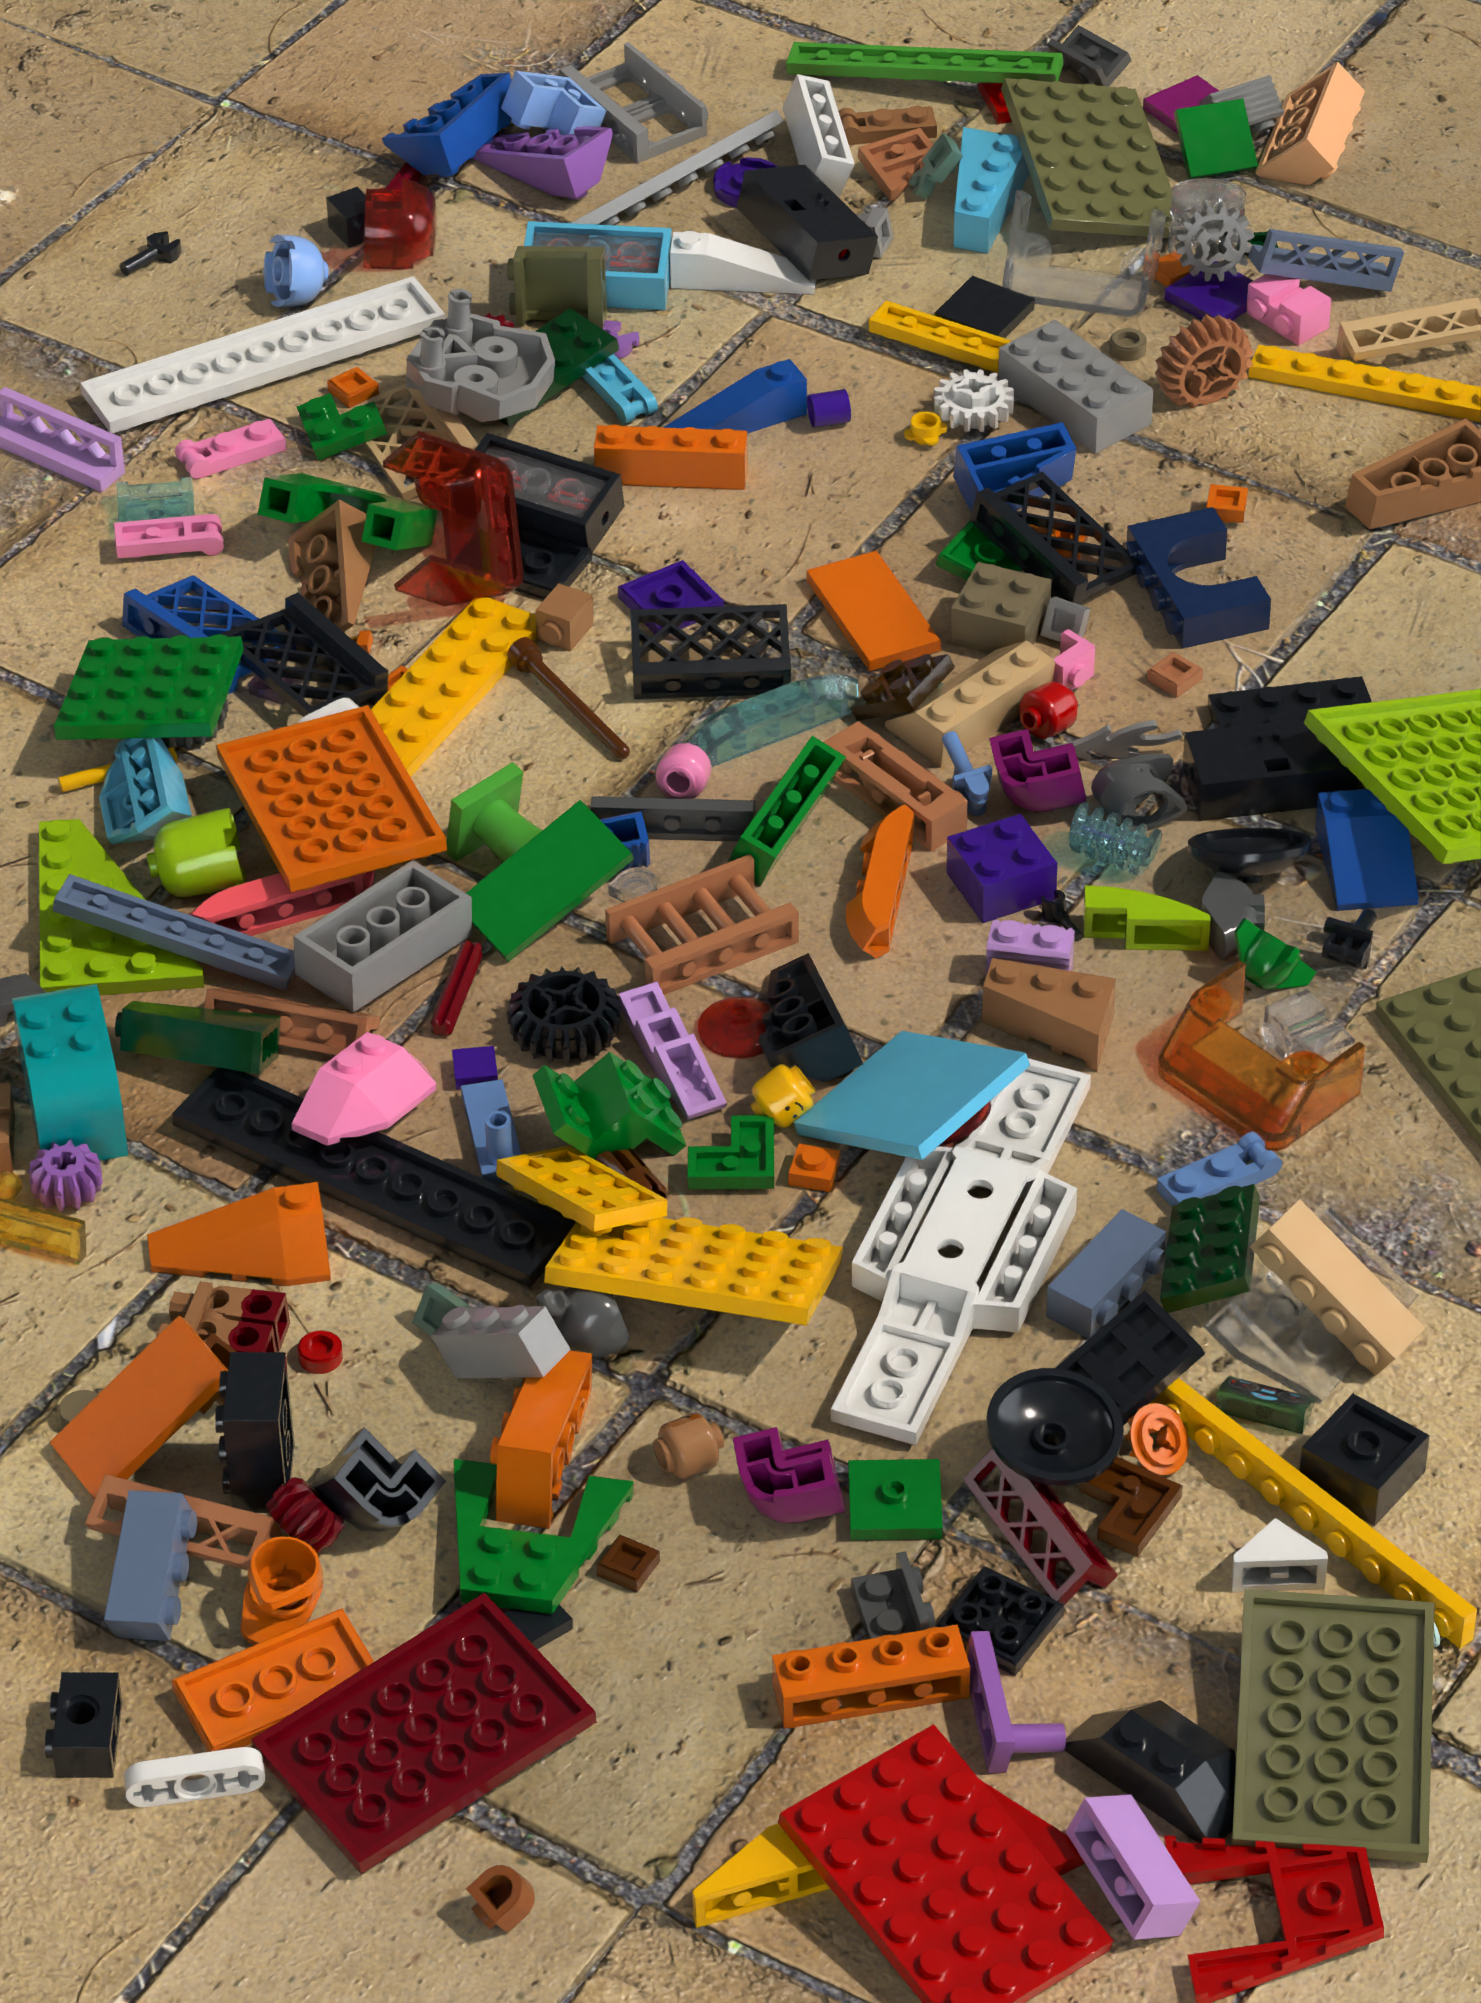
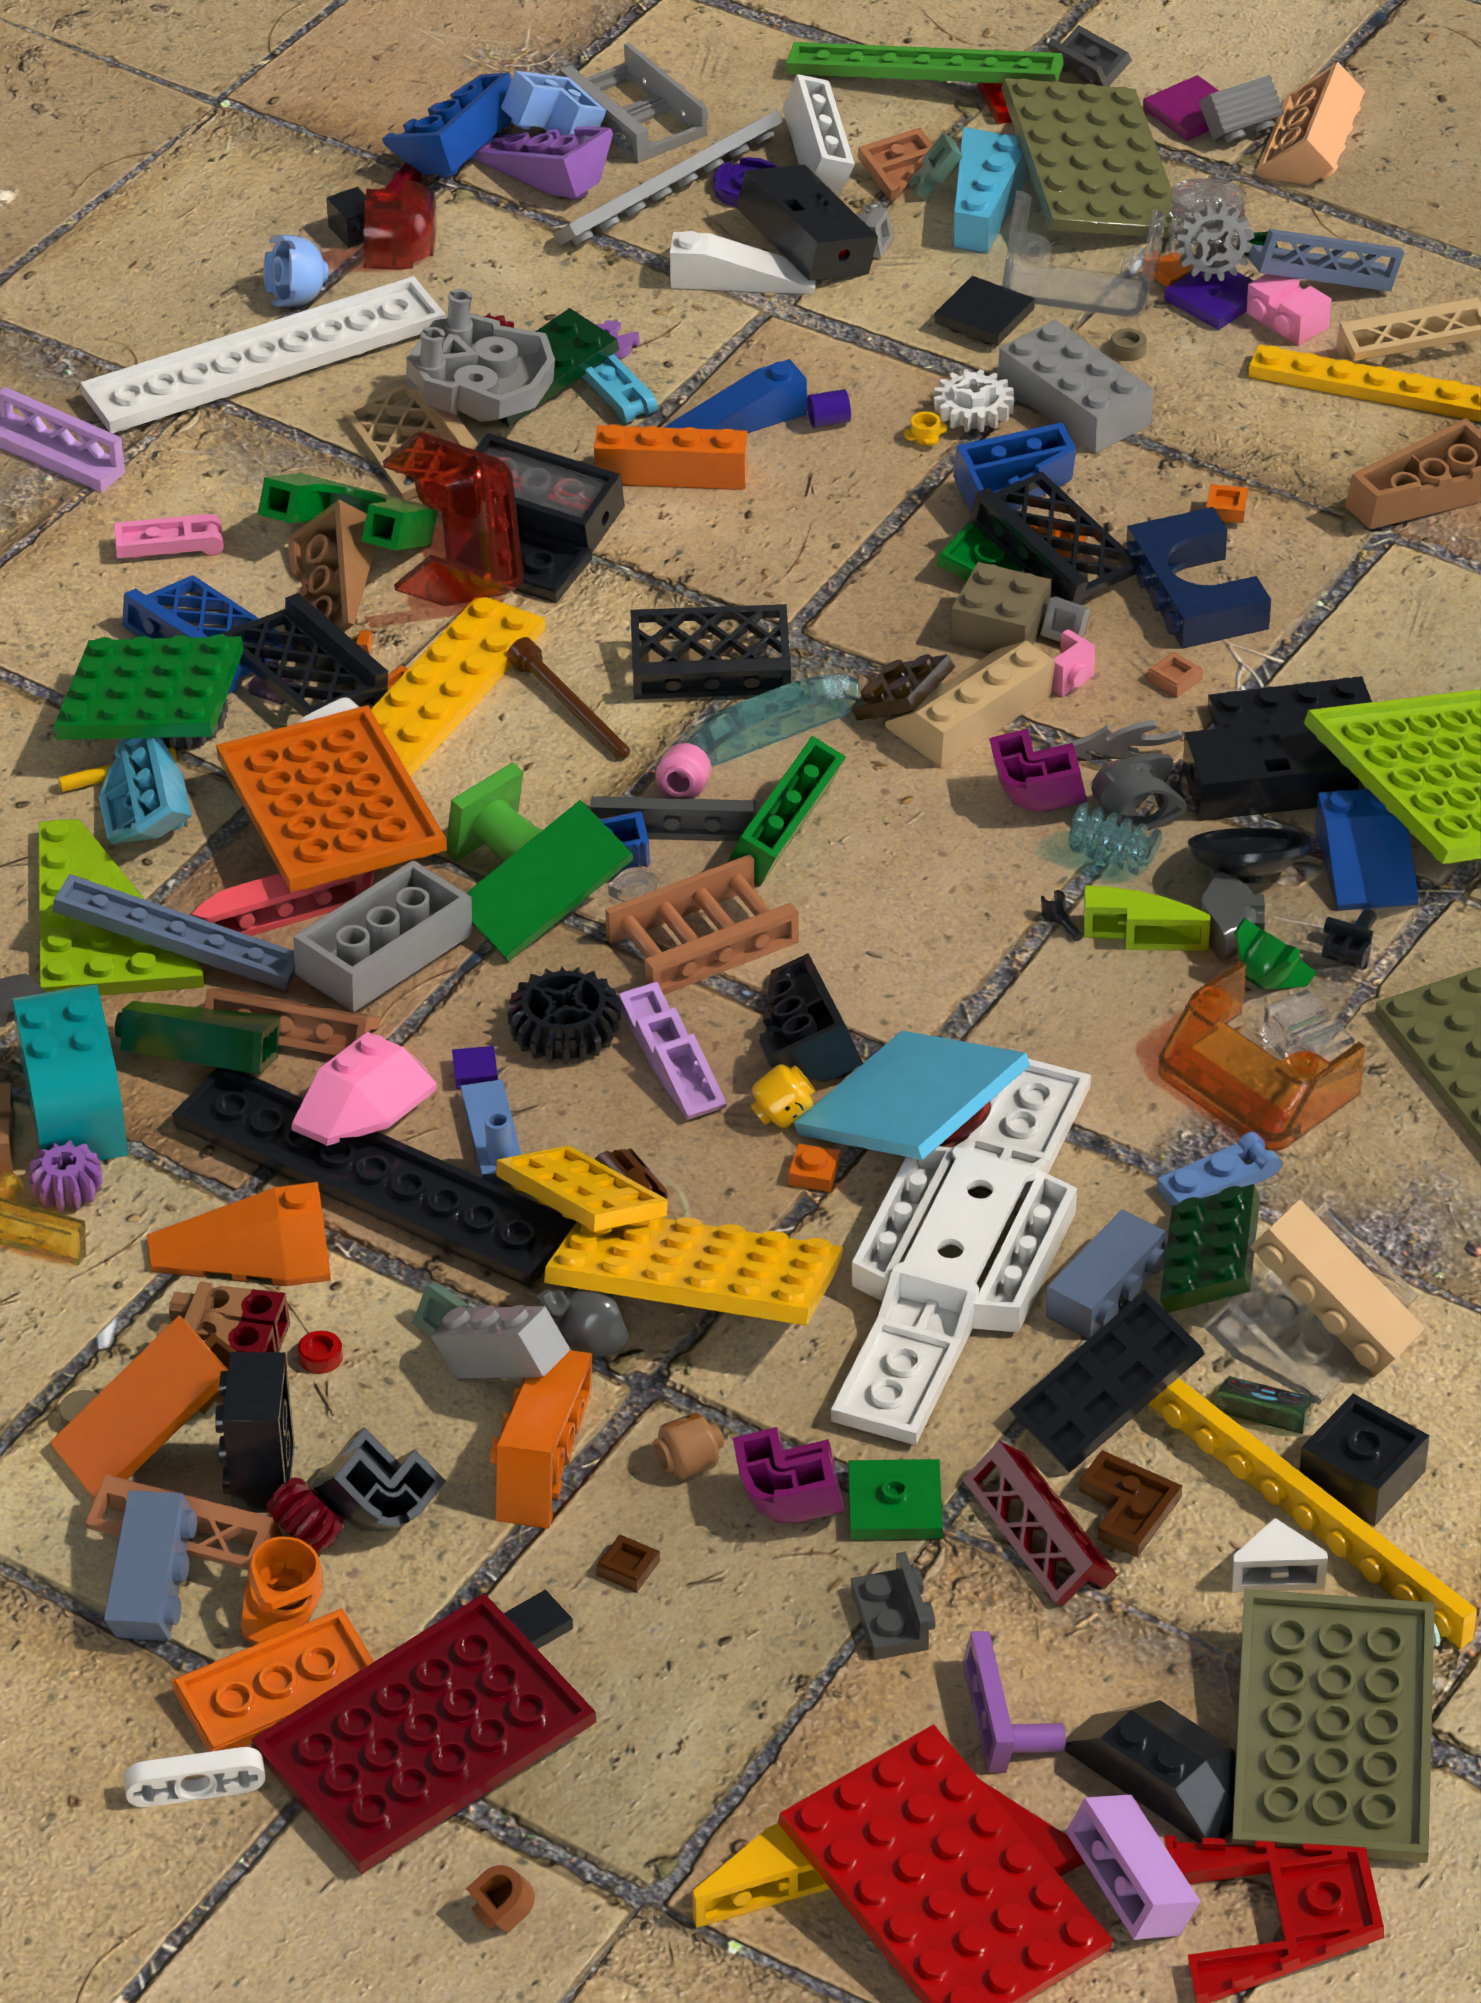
black brick [45,1672,123,1778] -> none
clear light blue plate [116,476,195,522] -> none
black bar [119,231,182,276] -> none
lime cylinder [147,808,247,897] -> none
bright pink plate [175,418,286,479] -> none
green plate [296,393,387,461] -> none
orange tile [327,367,379,408] -> none
dark red axle [430,940,483,1037] -> none
green wing [453,1459,634,1614] -> none
olive panel [507,246,607,329] -> none
brick [524,221,672,310] -> none
green bracket [532,1052,687,1159] -> none
medium nougat brick [536,583,593,651] -> none
dark purple tile [618,560,724,634] -> none
green plate [687,1115,774,1189] -> none
clear red dish [698,997,769,1059] -> none
orange brick [772,1625,970,1729] -> none
orange tile [806,550,941,671] -> none
nougat brick [824,721,968,852] -> none
medium nougat plate [838,106,937,145] -> none
orange brick [845,804,914,958] -> none
yellow plate [869,300,1011,373] -> none
black tile [935,1566,1064,1676] -> none
medium blue arm [942,731,993,816] -> none
dark purple brick [946,813,1058,923] -> none
medium nougat wedge [982,958,1116,1072] -> none
lavender brick [986,919,1075,975] -> none
black dish [986,1368,1124,1486] -> none
red head [1019,681,1078,739] -> none
orange gear [1124,1403,1189,1476] -> none
nougat gear [1155,314,1254,408] -> none
green tile [1174,98,1258,181] -> none

